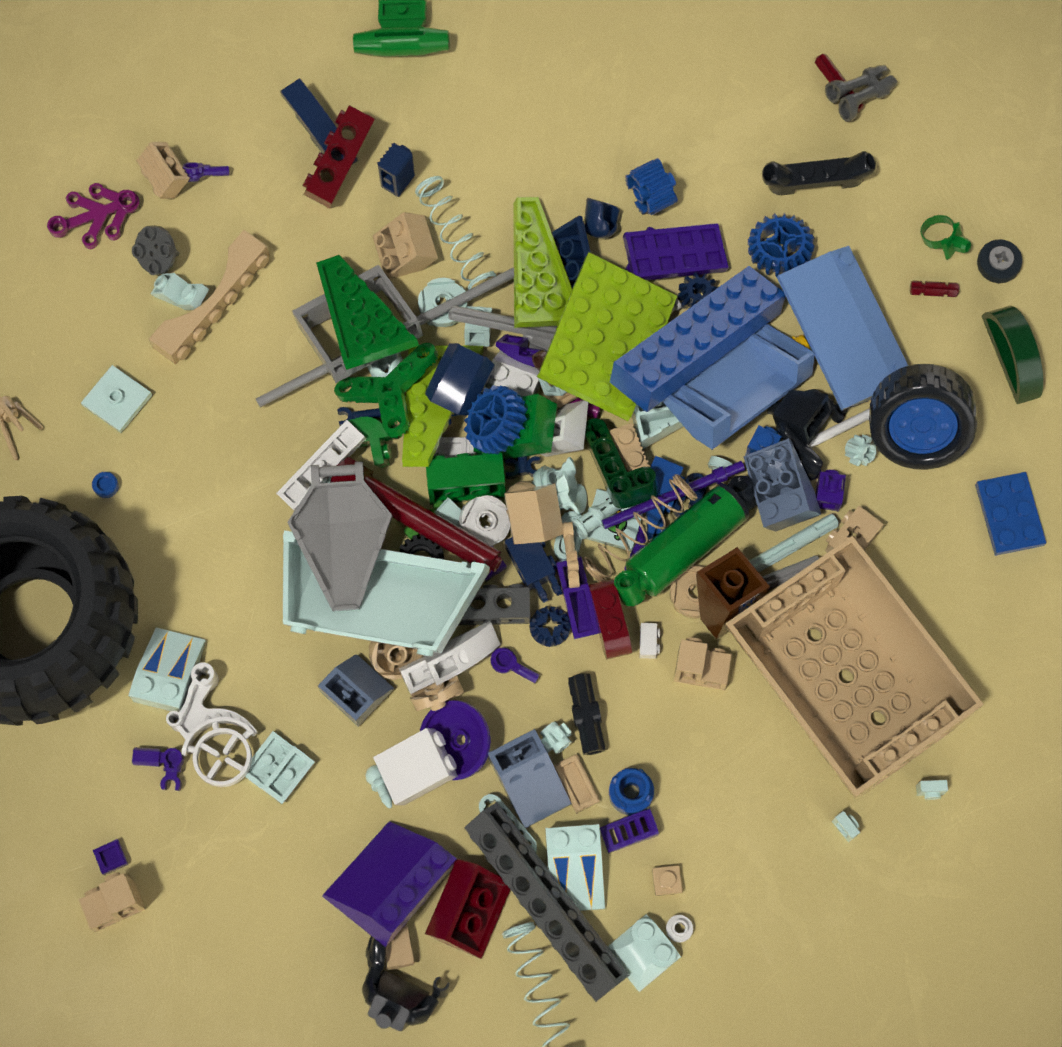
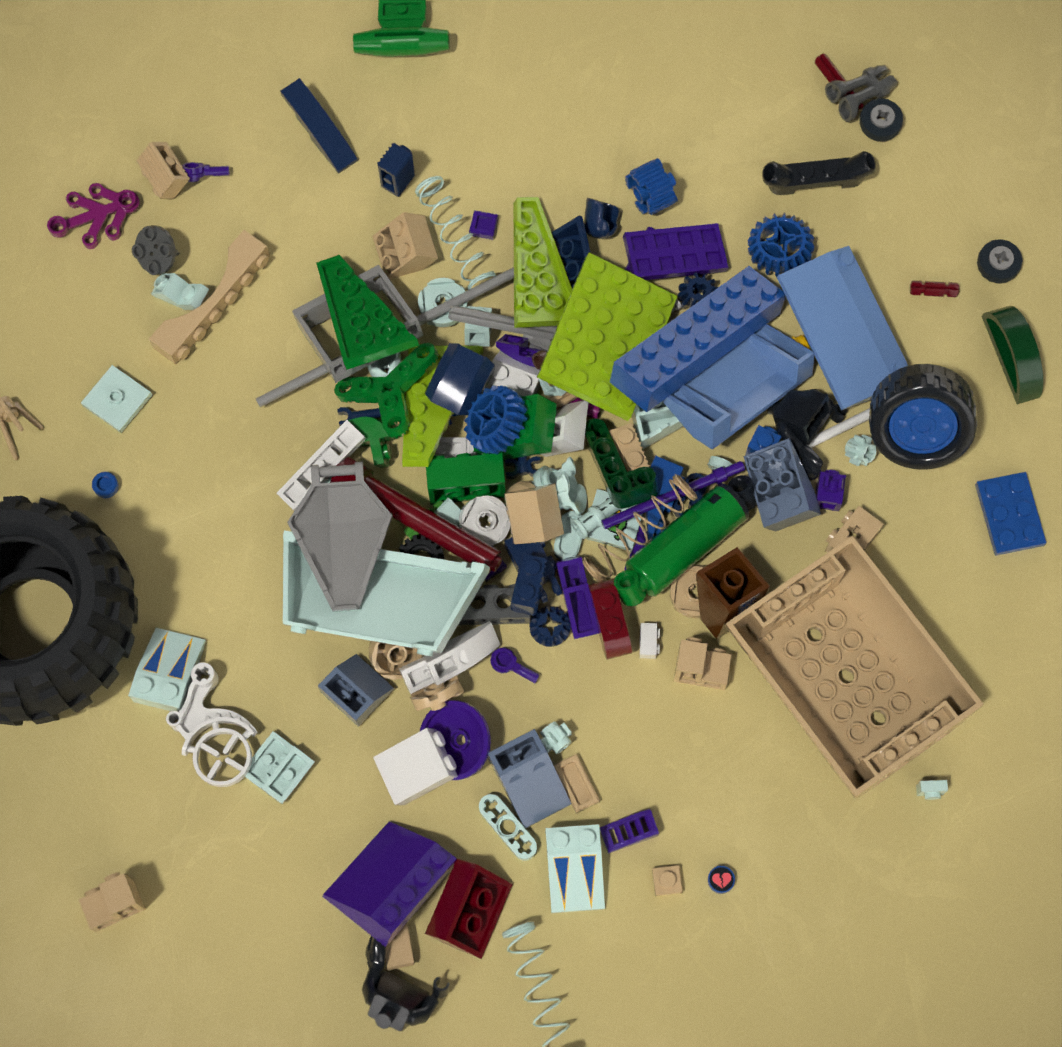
dark purple tile [93,839,129,875] -> none
dark purple bar [132,747,184,791] -> none
dark red brick [302,105,375,209] -> none
light aqua bar [365,765,392,808] -> none
dark grey brick [464,803,629,1002] -> none
tan bar [562,522,580,588] -> none
black piece [568,673,605,755] -> none
light aqua slope [608,914,681,992] -> none
blue piece [609,768,654,816] -> none
white plate [666,915,693,943] -> none
light aqua axle [749,514,839,573] -> none
light grey axle [762,555,819,590] -> none
light aqua plate [832,811,860,843] -> none
green piece [920,215,971,260] -> none
none -> dark purple tile [469,210,498,240]
none -> dark blue brick [511,554,547,616]
none -> tile [708,866,735,894]
none -> black wheel [860,98,903,142]

